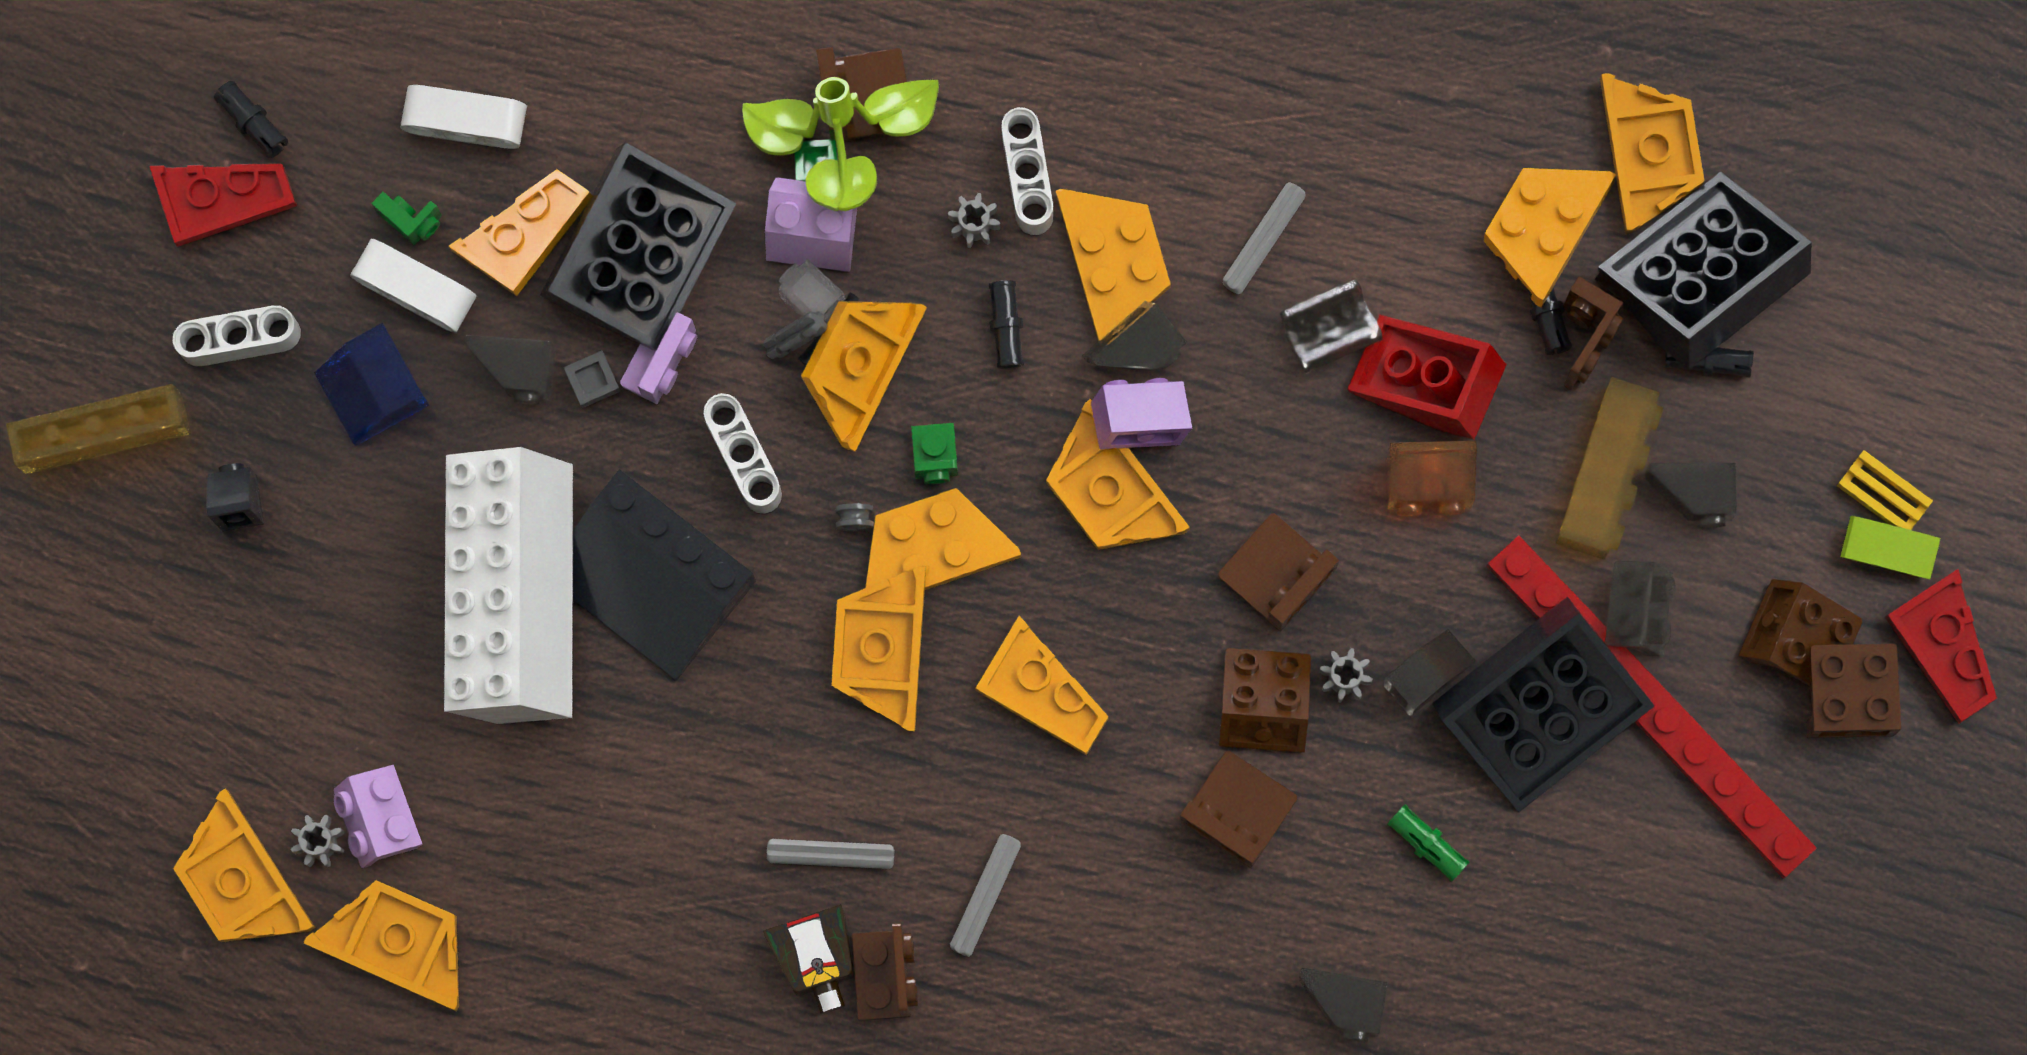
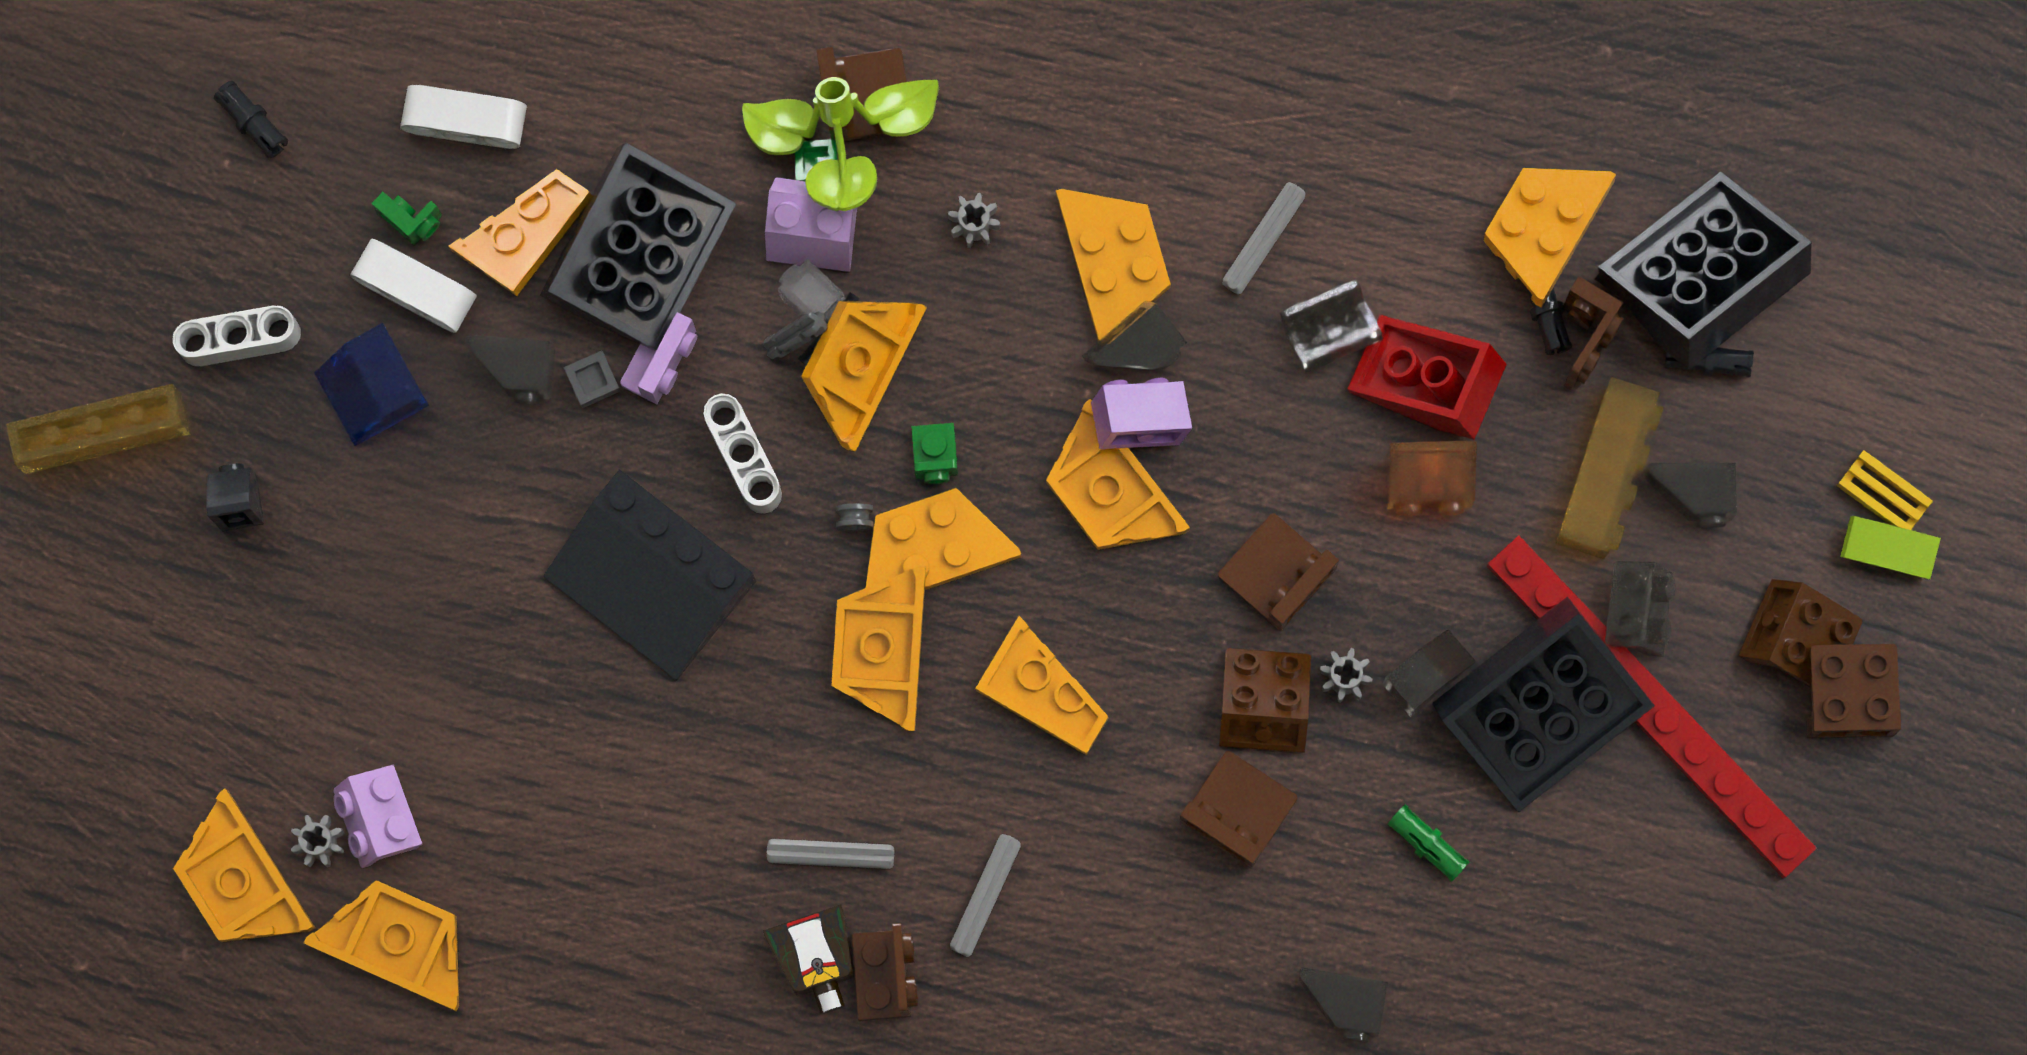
red wing [149,164,297,247] -> none
white brick [444,447,573,724] -> none
black pin [989,280,1024,369] -> none
white beam [1002,107,1053,235] -> none
light orange wing [1600,73,1705,234] -> none
red wing [1885,569,1997,724] -> none

